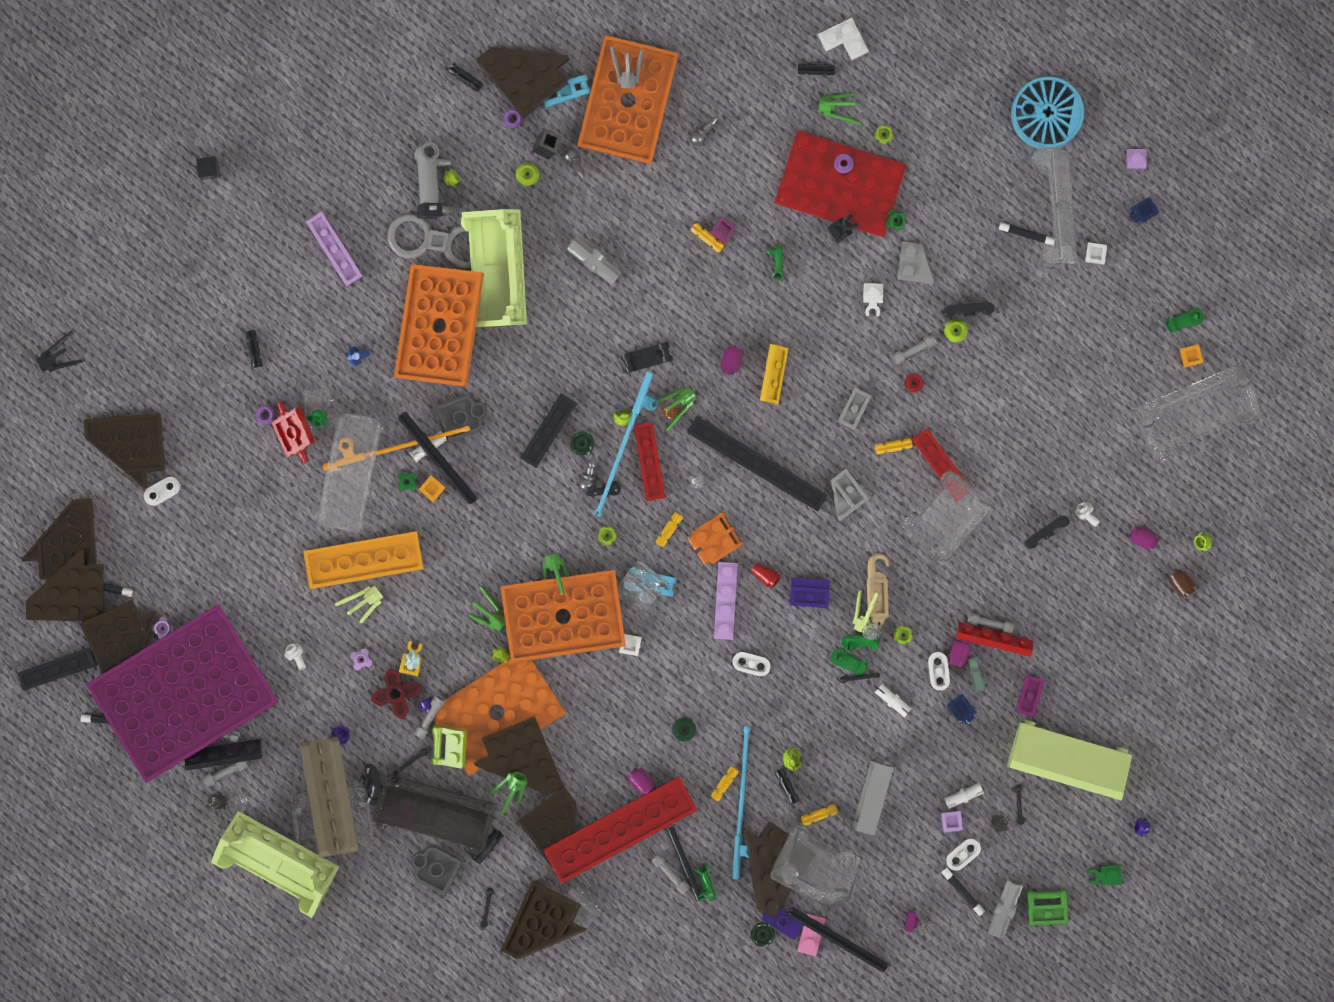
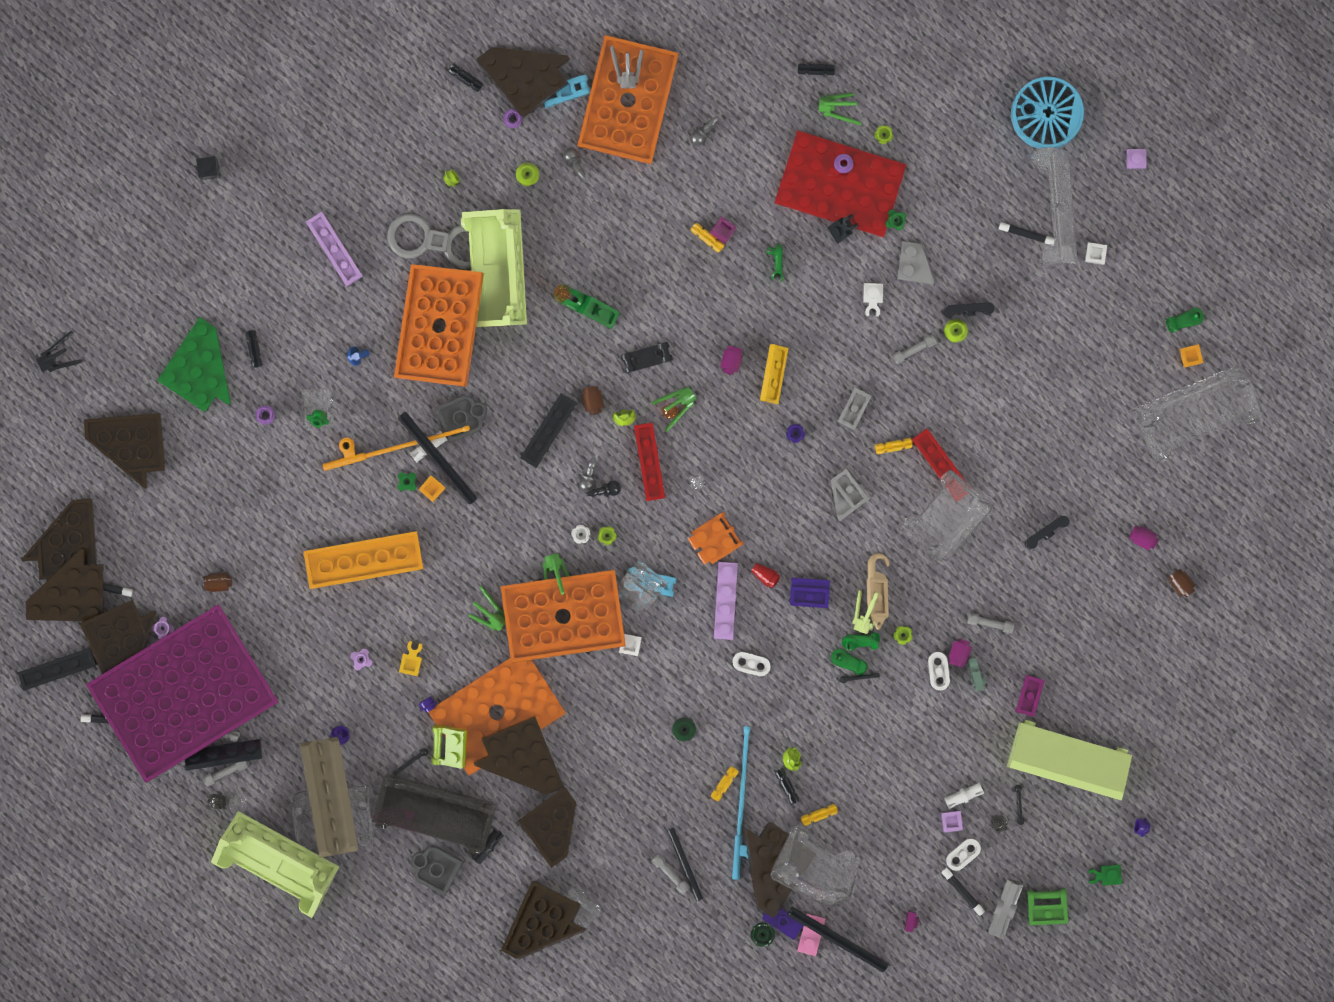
white plate [144,477,180,506] -> none
plate [271,401,315,464] -> none
white plate [284,643,306,670] -> none
clear windscreen [314,412,385,535] -> none
yellowish green plant [335,585,383,623] -> none
black plate [359,764,383,805] -> none
dark red plant [371,668,422,719] -> none
light aqua plate [405,650,420,670] -> none
light grey piece [414,142,454,219] -> none
light grey bar [415,694,446,739] -> none
black hinge [480,888,494,928] -> none
bright green plant [487,771,528,815] -> none
lime plate [492,647,510,663] -> none
black brick [532,129,562,160] -> none
red plate [543,776,697,884] -> none
light grey piece [567,237,622,285] -> none
dark green plate [570,431,594,455] -> none
medium azure piece [594,371,658,517] -> none
magenta brick [627,768,656,795] -> none
yellow axle [655,512,683,547] -> none
black plate [687,416,828,512] -> none
green piece [694,863,716,901] -> none
white plate [818,18,869,61] -> none
light grey window [852,758,893,836] -> none
clear plate [862,623,881,640] -> none
white pin [875,683,912,717] -> none
red plate [904,374,923,393] -> none
clear blue bracket [947,693,977,724] -> none
red plate [956,622,1033,657] -> none
white plate [1075,502,1100,527] -> none
clear blue bracket [1129,196,1160,225] -> none
lime plate [1194,532,1212,551] -> none
none -> green wing [157,317,231,412]
none -> reddish brown brick [204,572,232,592]
none -> green plate [553,284,620,329]
none -> white plate [571,525,590,544]
none -> reddish brown brick [582,386,604,415]
none -> dark purple plate [786,424,805,443]

